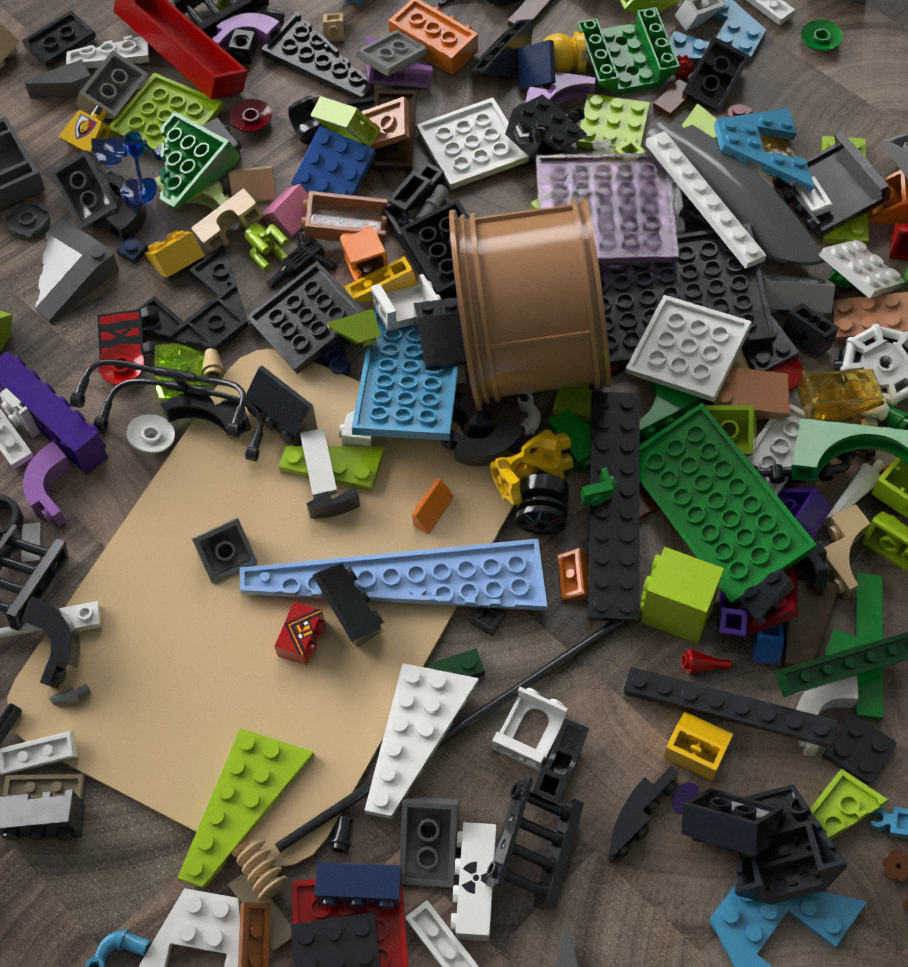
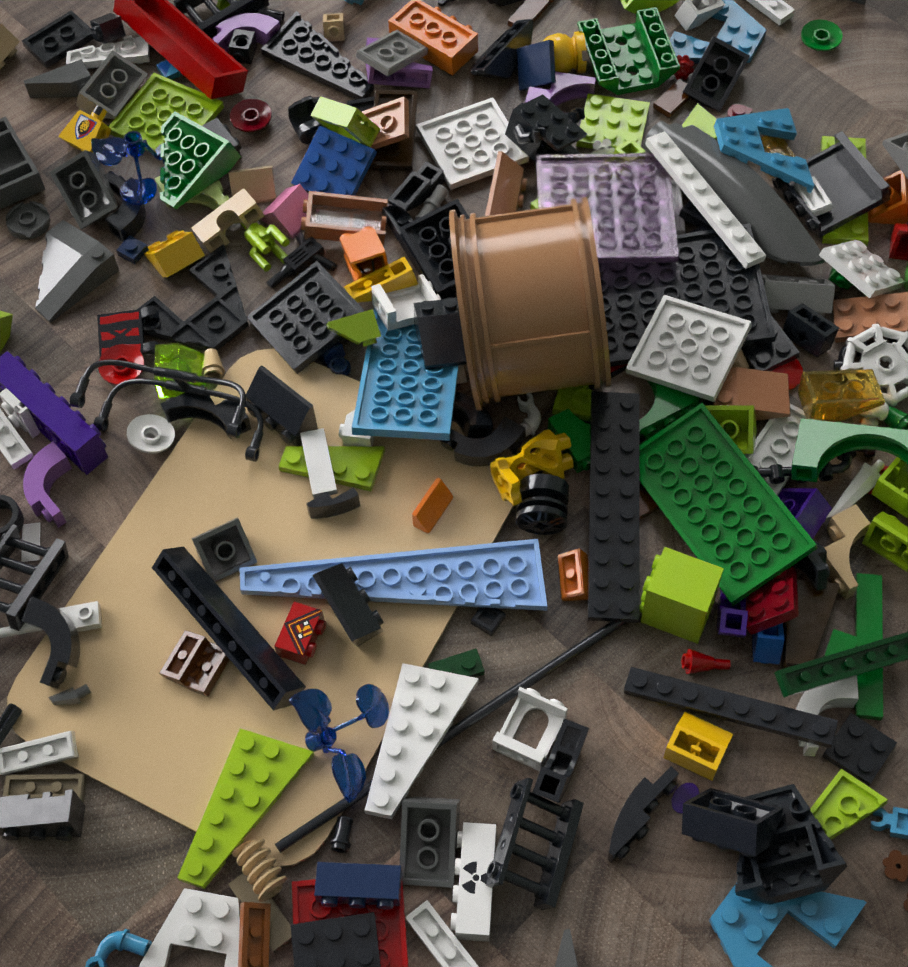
green bracket [580,468,616,506] -> none
black wing [739,568,795,626] -> none
none -> black brick [90,13,126,44]
none -> black brick [152,546,306,711]
none -> tile [156,60,182,80]
none -> reddish brown slope [160,630,230,697]
none -> clear blue plant [288,684,389,803]
none -> nougat slope [485,151,527,216]

